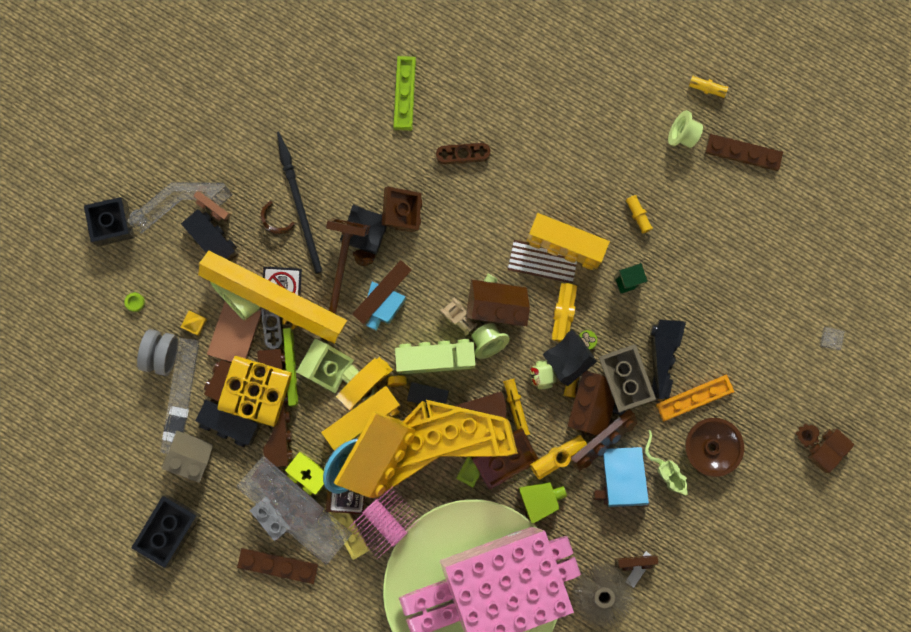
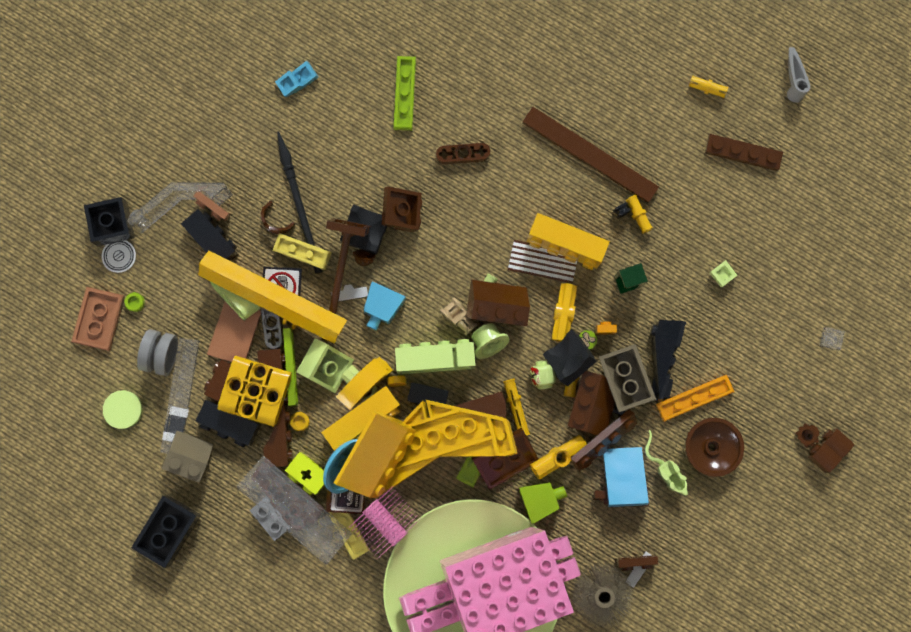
yellow tile [181,310,207,336] -> none
reddish brown plate [237,548,319,584] -> none
reddish brown sticker [352,260,412,324] -> none
yellowish green piece [668,110,703,148] -> none
none -> nougat tile [71,287,125,351]
none -> white sticker [102,240,136,273]
none -> yellowish green tile [103,390,143,429]
none -> light yellow tile [272,233,332,270]
none -> medium azure slope [275,61,319,97]
none -> yellow tile [290,412,310,431]
none -> white sticker [331,285,368,301]
none -> reddish brown tile [522,107,659,203]
none -> light orange plate [595,321,617,335]
none -> black bush [612,202,632,219]
none -> yellowish green plate [710,260,737,287]
none -> light grey piece [787,47,810,103]

